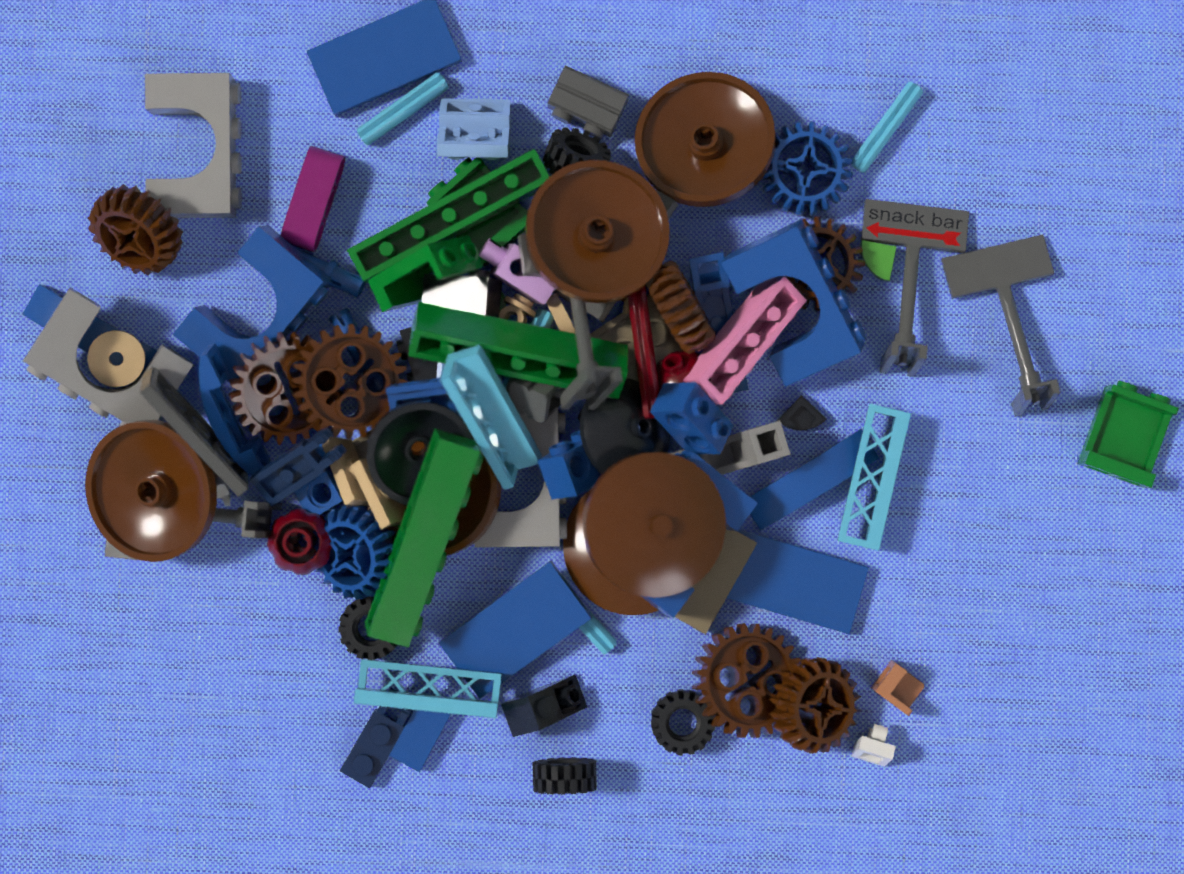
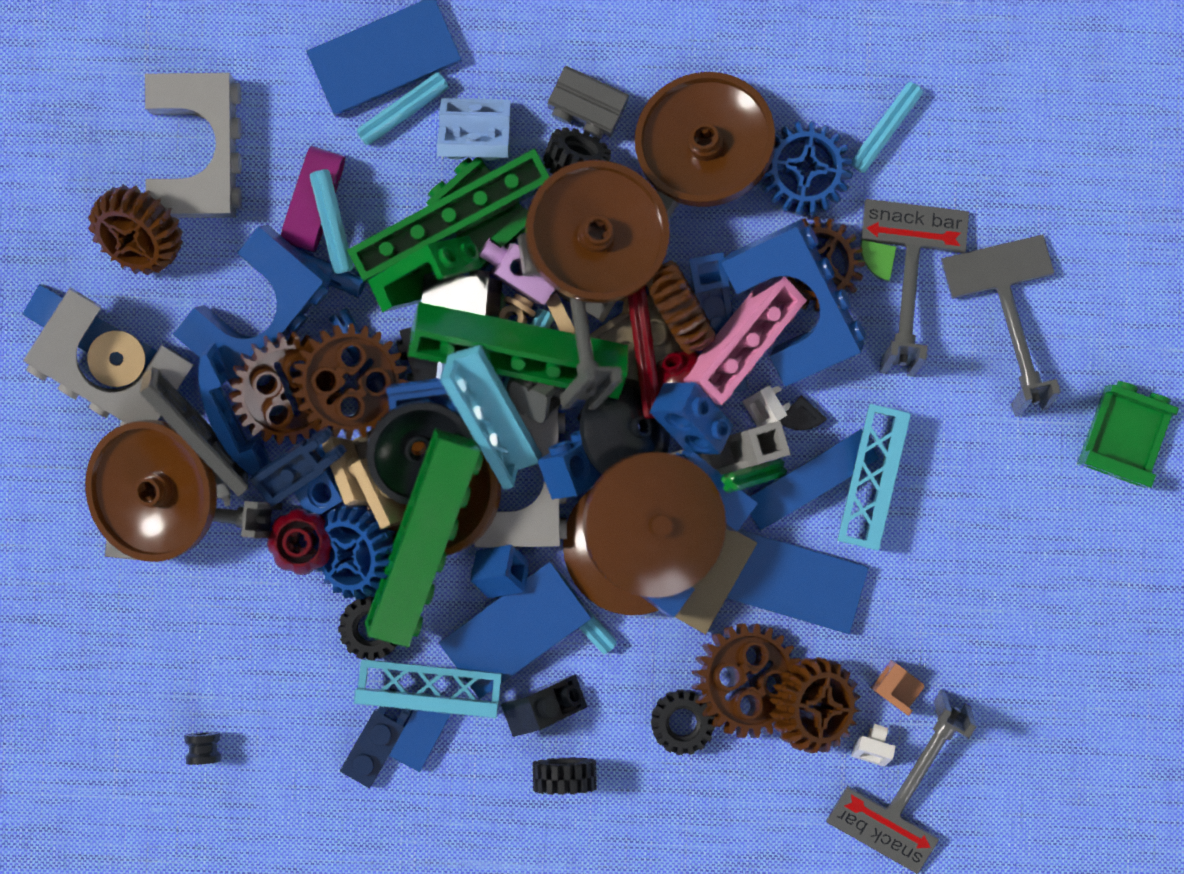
none -> black wheel [184,732,221,765]
none -> medium azure axle [309,169,354,274]
none -> blue brick [470,544,530,598]
none -> green axle [721,458,787,493]
none -> white tile [742,385,791,427]
none -> dark grey piece [826,690,977,874]

